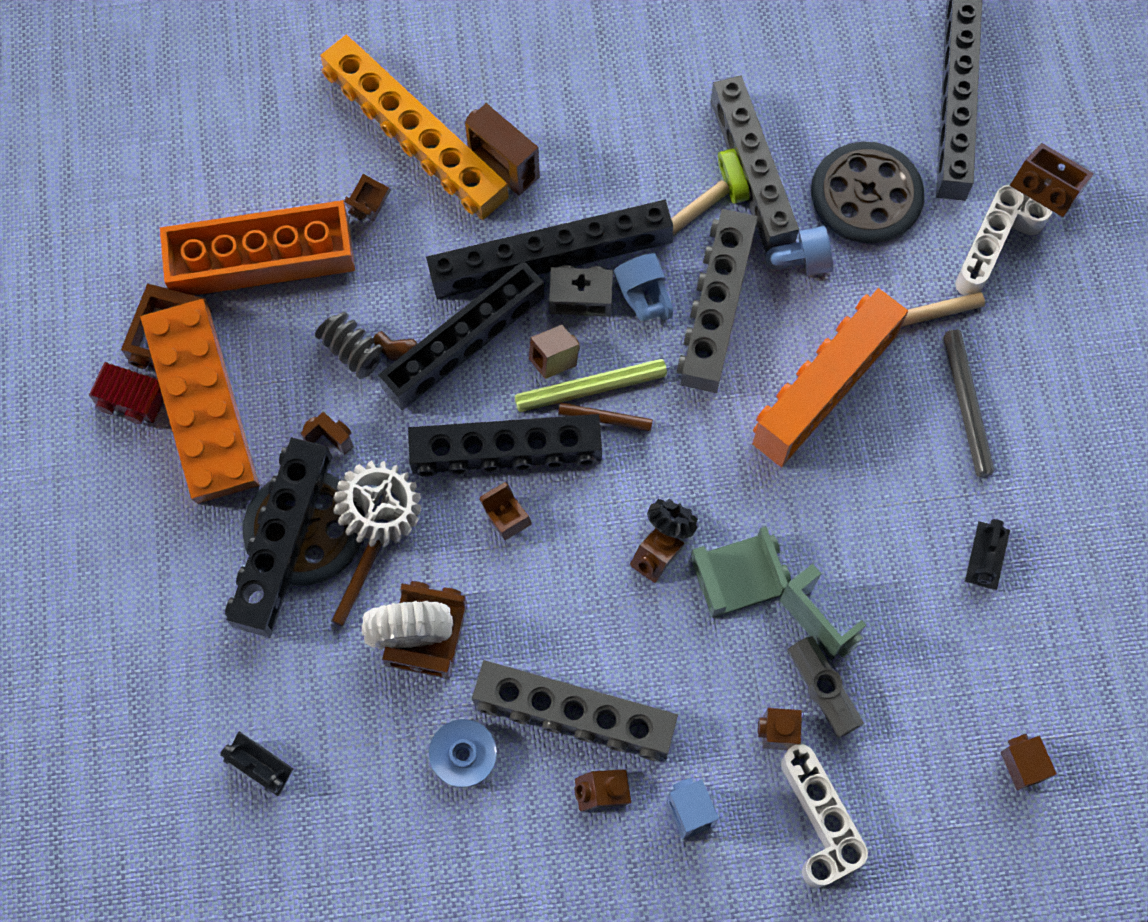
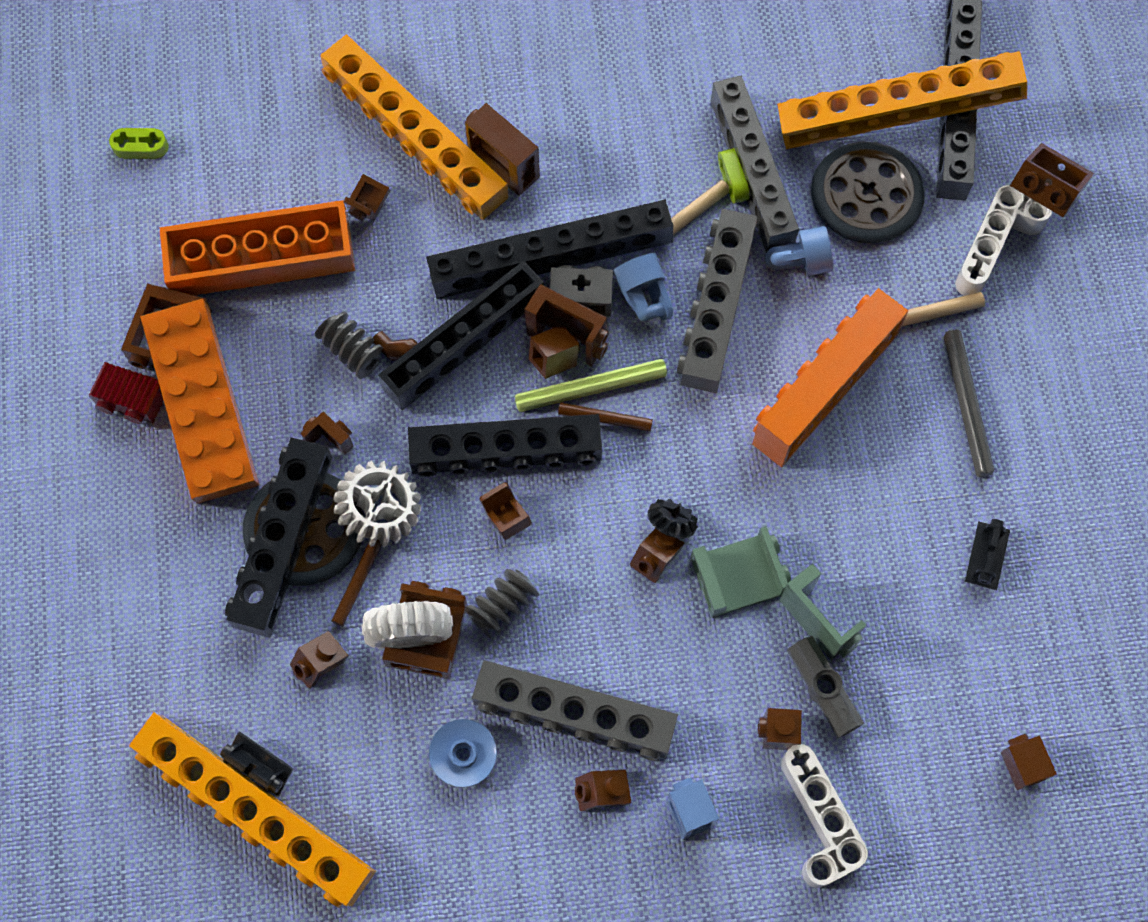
none -> lime beam [109,128,169,159]
none -> light orange brick [129,712,376,908]
none -> reddish brown bracket [290,631,349,688]
none -> dark grey piece [466,569,539,639]
none -> reddish brown panel [525,284,609,367]
none -> light orange brick [777,51,1027,149]

